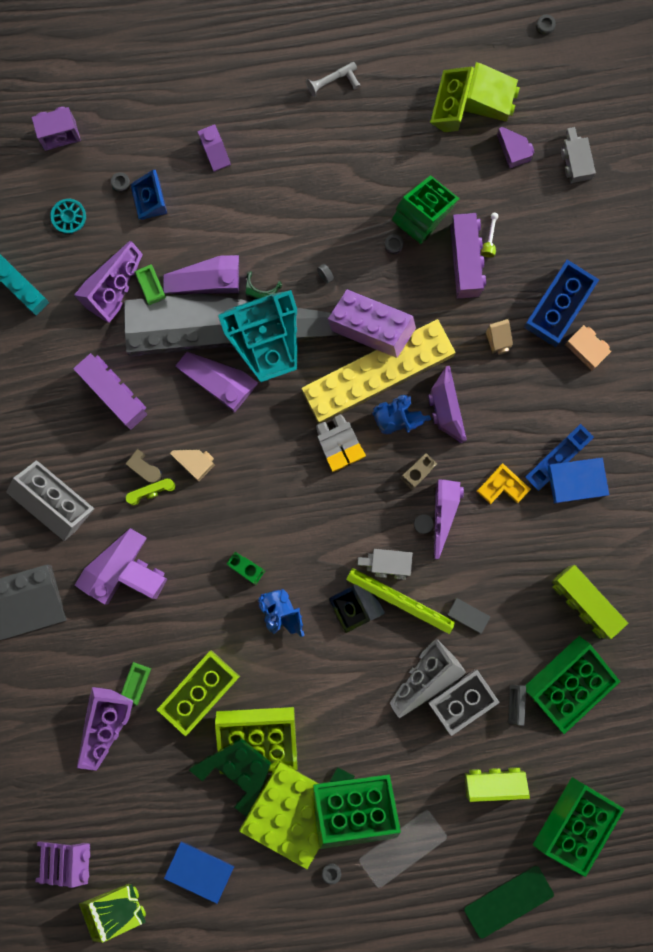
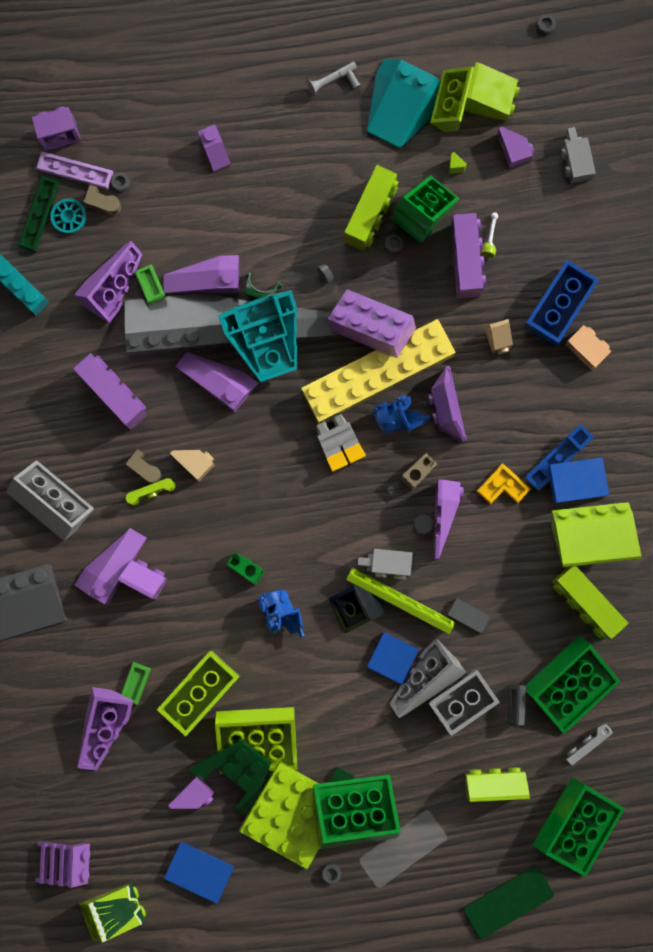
blue slope [130,170,167,220] -> none
none -> dark green tile [17,176,60,253]
none -> lavender tile [36,151,114,190]
none -> dark tan leg [84,185,121,216]
none -> medium lavender slope [168,777,214,809]
none -> lime brick [344,165,399,252]
none -> teal wedge [367,59,440,149]
none -> blue tile [367,632,419,684]
none -> lime slope [449,152,467,174]
none -> lime slope [551,502,641,567]
none -> light grey hinge [565,724,613,765]

